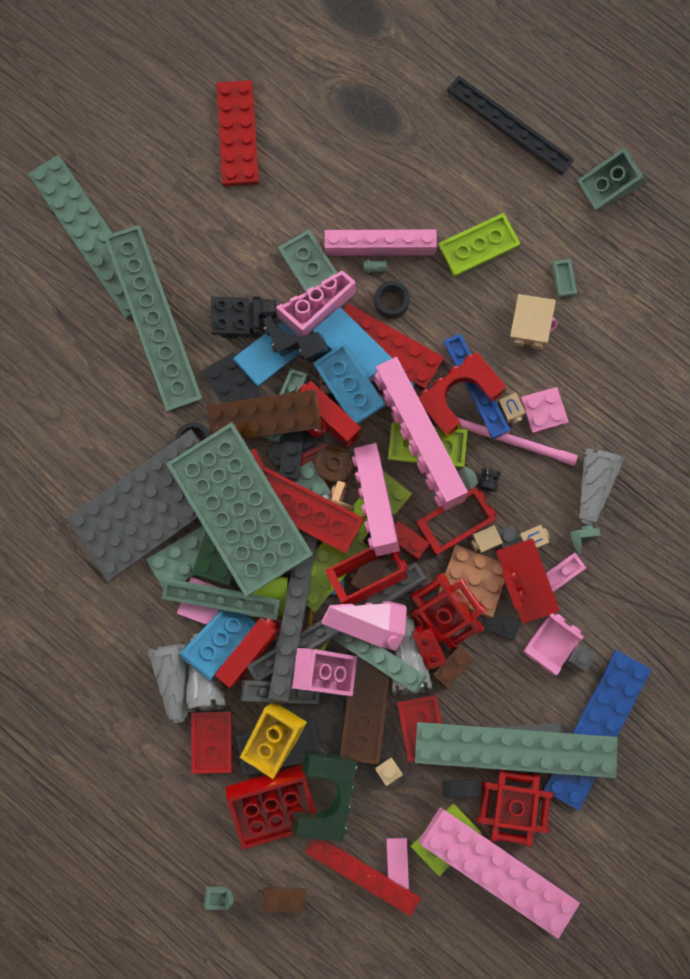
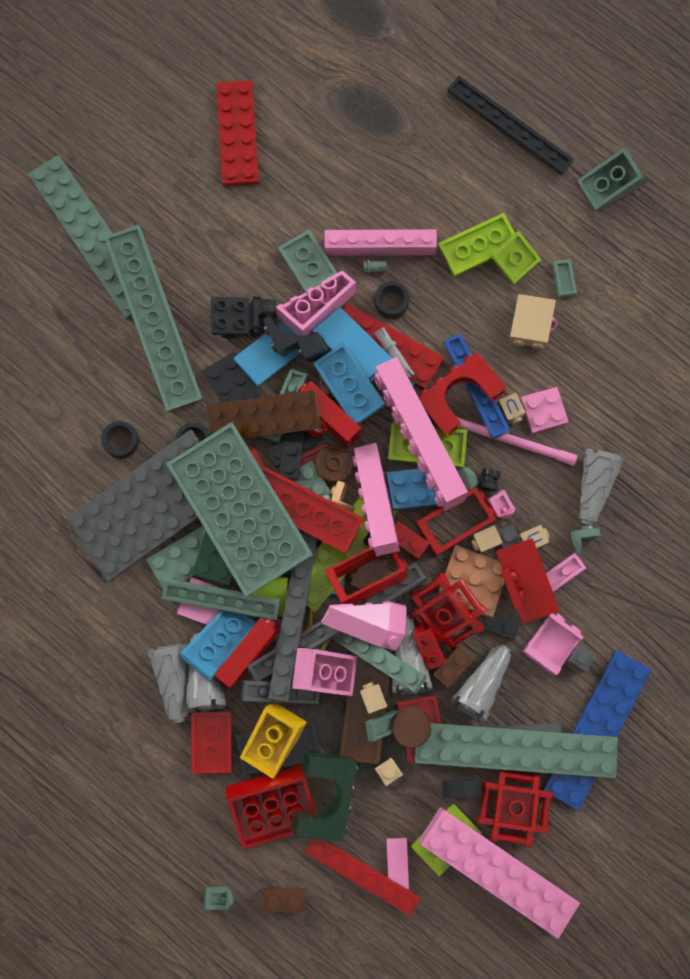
none -> black tyre [101,421,139,459]
none -> tan brick [360,682,387,714]
none -> sand green tile [365,709,399,742]
none -> light grey pin [374,327,415,379]
none -> dark azure plate [385,469,438,511]
none -> reddish brown tile [393,707,432,748]
none -> light grey cone [451,645,511,722]
none -> bright pink plate [486,490,515,519]
none -> lime tile [490,231,542,284]

